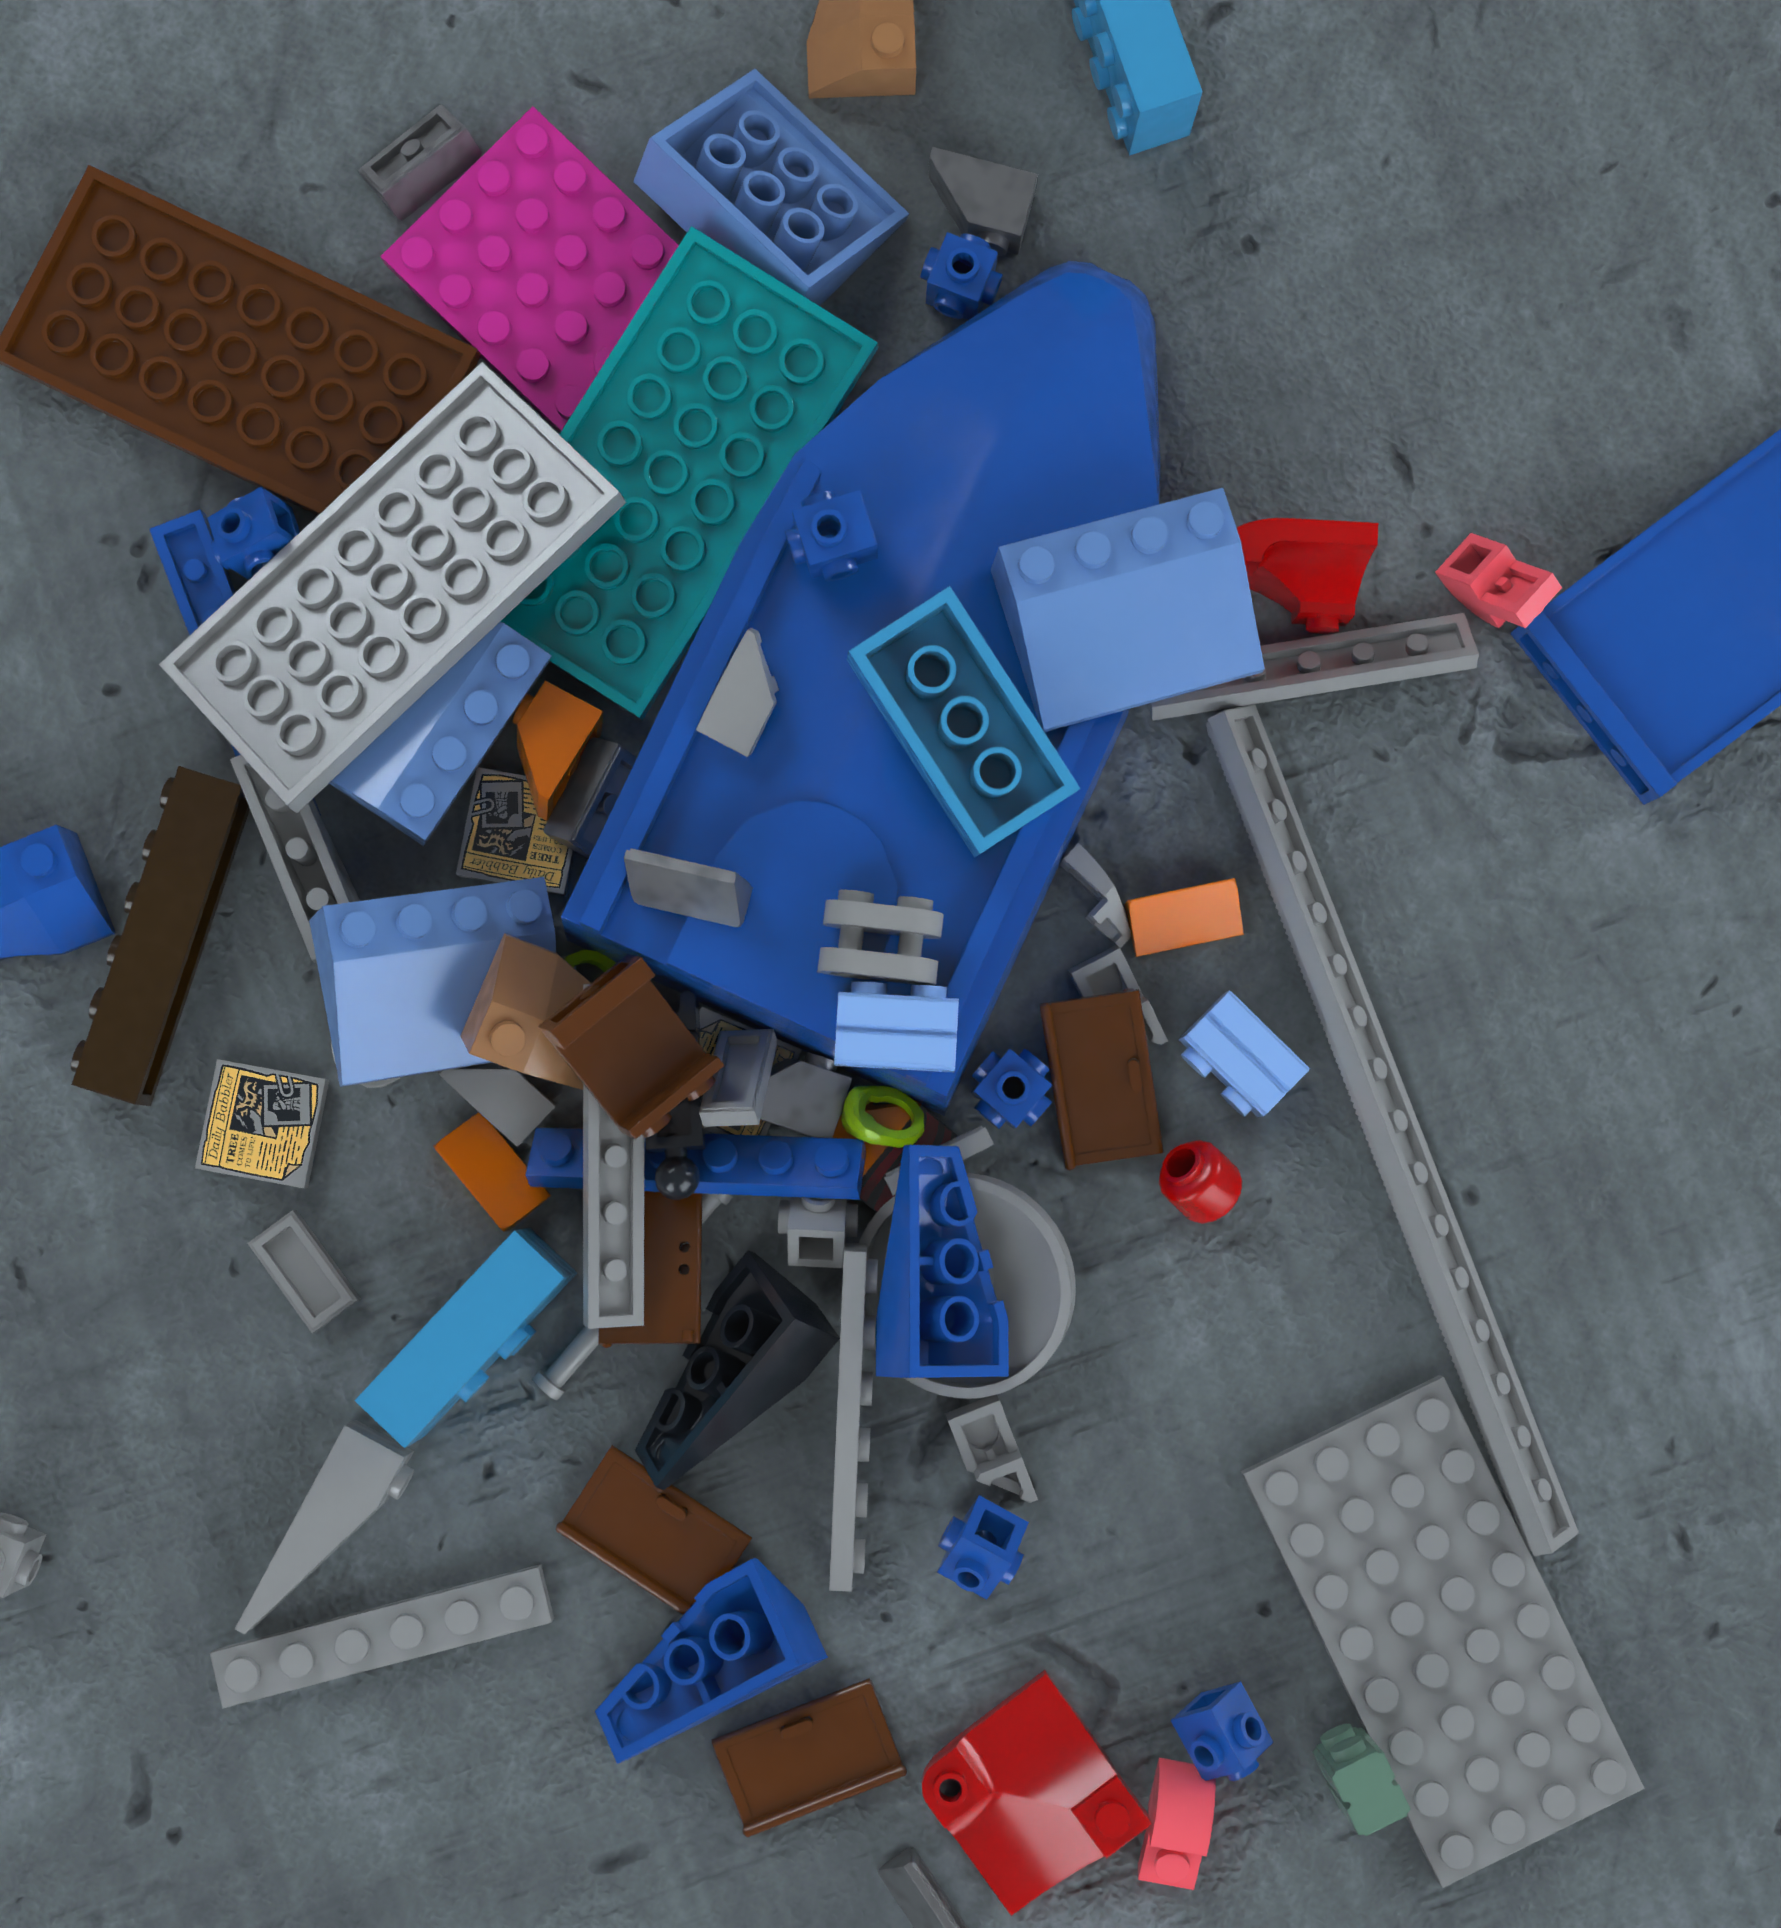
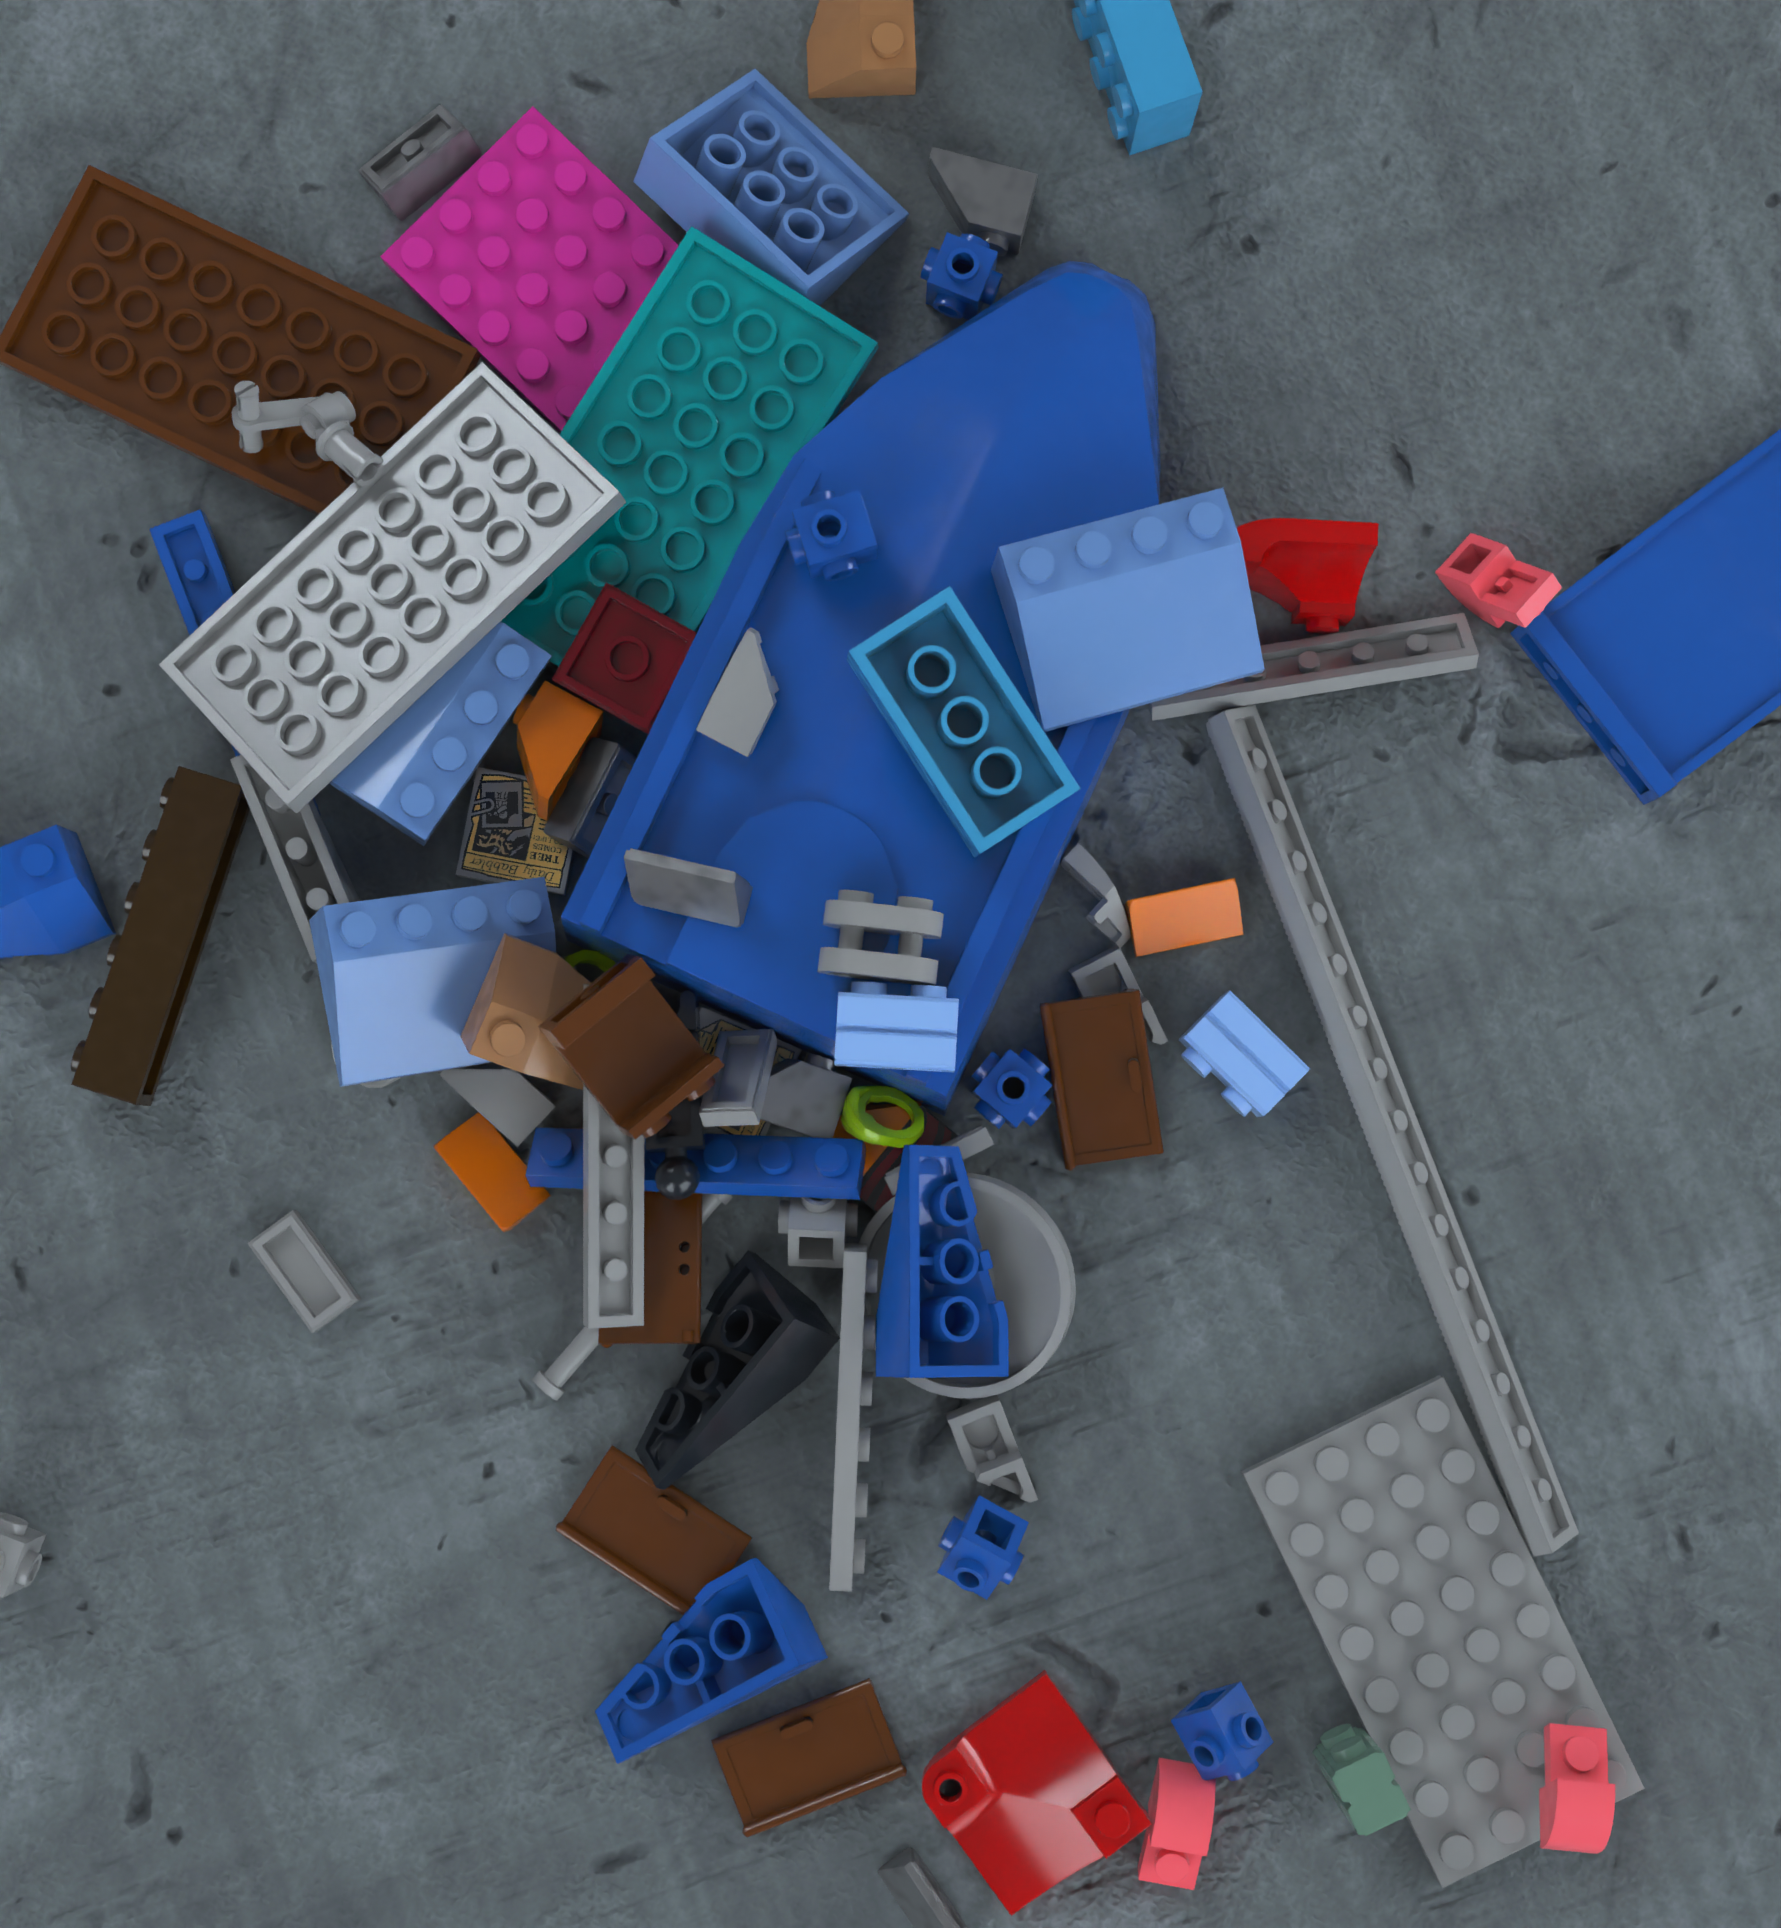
tile [195,1059,330,1188] -> none
blue brick [207,486,300,580] -> none
light grey plate [210,1564,554,1709] -> none
light grey slope [235,1420,414,1634] -> none
dark azure brick [354,1228,577,1448] -> none
red head [1159,1140,1243,1224] -> none
none -> light grey pin [232,381,384,487]
none -> dark red tile [552,582,697,734]
none -> coral brick [1539,1723,1615,1854]

